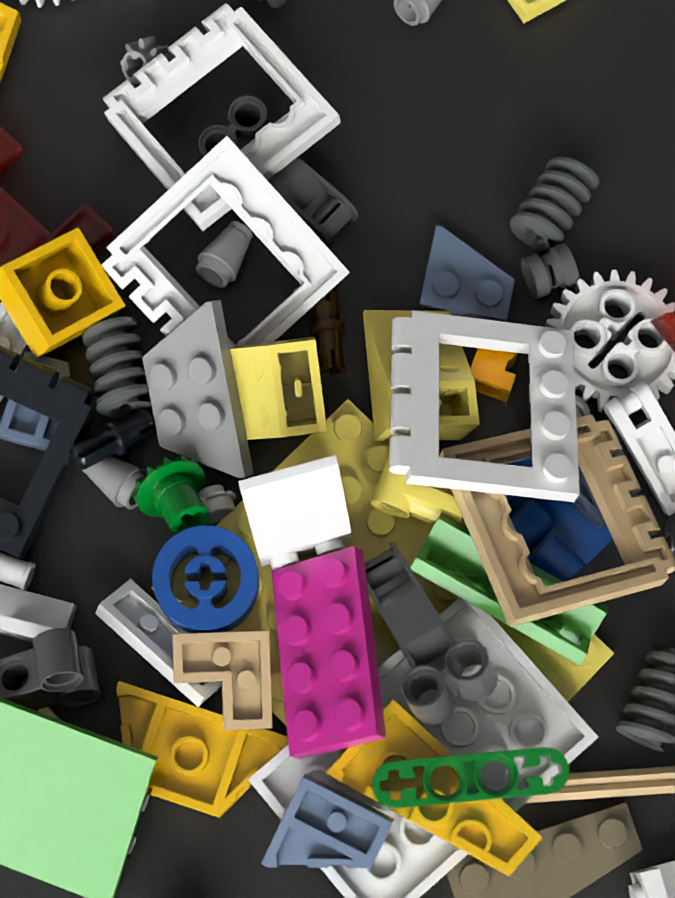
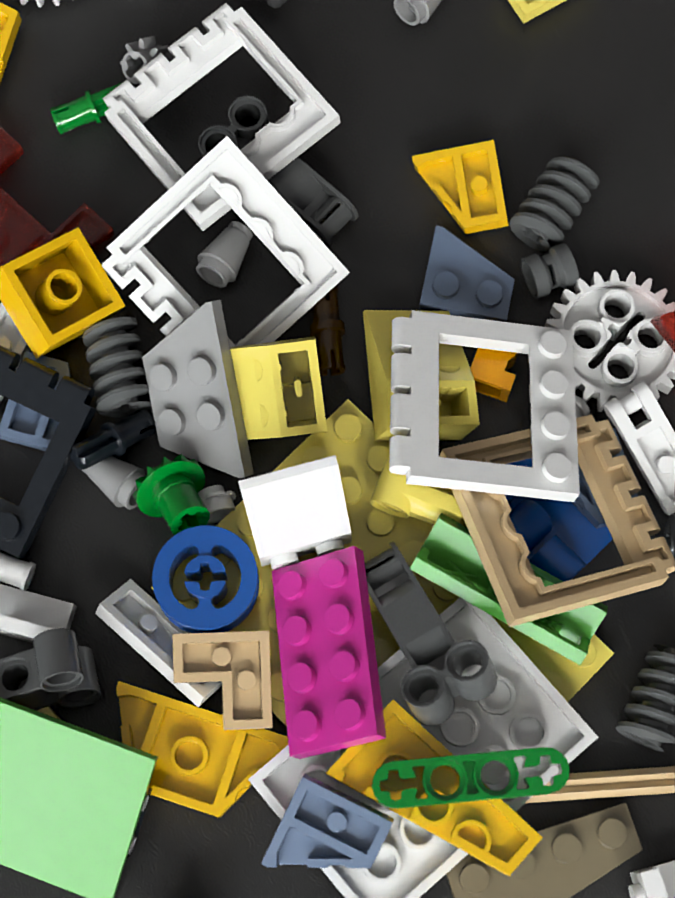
none -> green axle [50,82,123,134]
none -> yellow wing [412,140,509,234]

